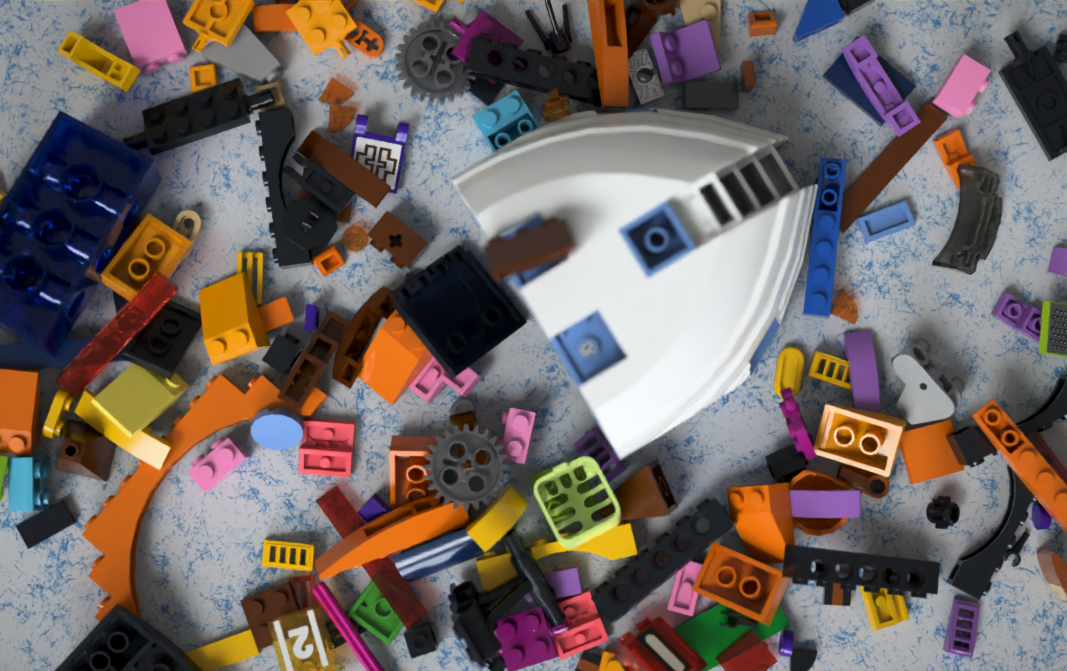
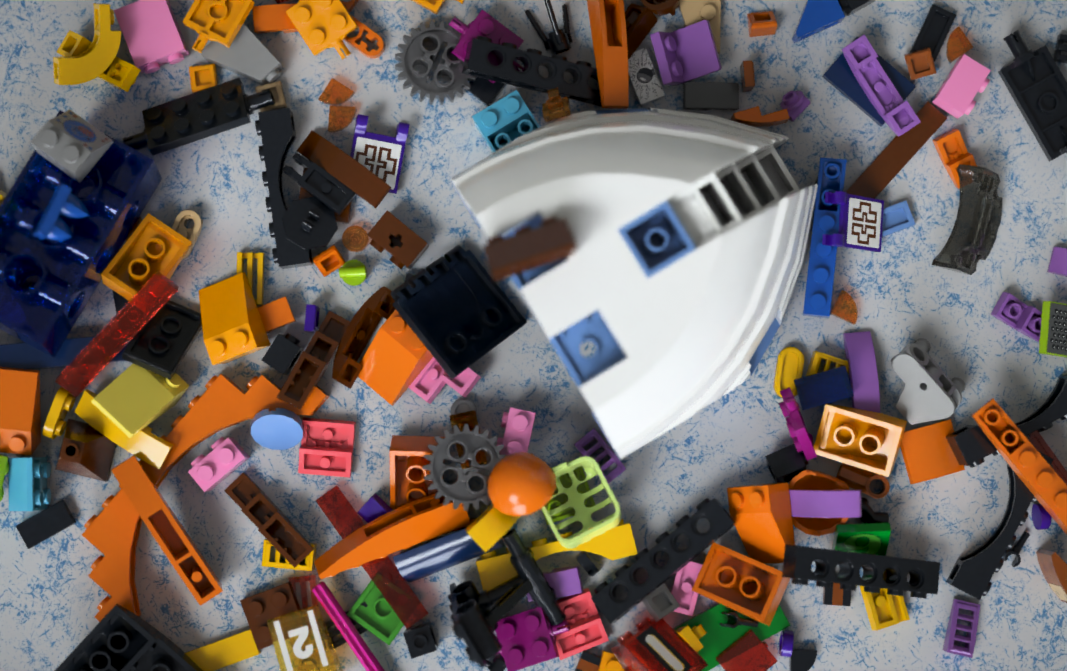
reddish brown slope [599,459,678,520] -> none
black gear [926,496,960,529] -> none
none -> light grey slope [31,110,114,183]
none -> blue tile [33,184,89,241]
none -> yellow arch [53,3,121,85]
none -> orange slope [111,455,223,606]
none -> reddish brown slope [224,472,314,568]
none -> lime plate [339,260,367,286]
none -> orange cylinder [488,452,556,516]
none -> black tile [576,551,599,577]
none -> flat silver tile [642,584,680,622]
none -> yellow tile [671,624,707,656]
none -> orange slope [731,106,790,127]
none -> medium lavender plate [780,91,811,122]
none -> clear blue brick [794,366,854,411]
none -> flag [822,191,884,252]
none -> green tile [832,523,891,556]
none -> black arm [858,497,889,524]
none -> dark orange tile [904,47,937,80]
none -> black tile [910,4,956,62]
none -> clear orange tile [946,26,973,63]

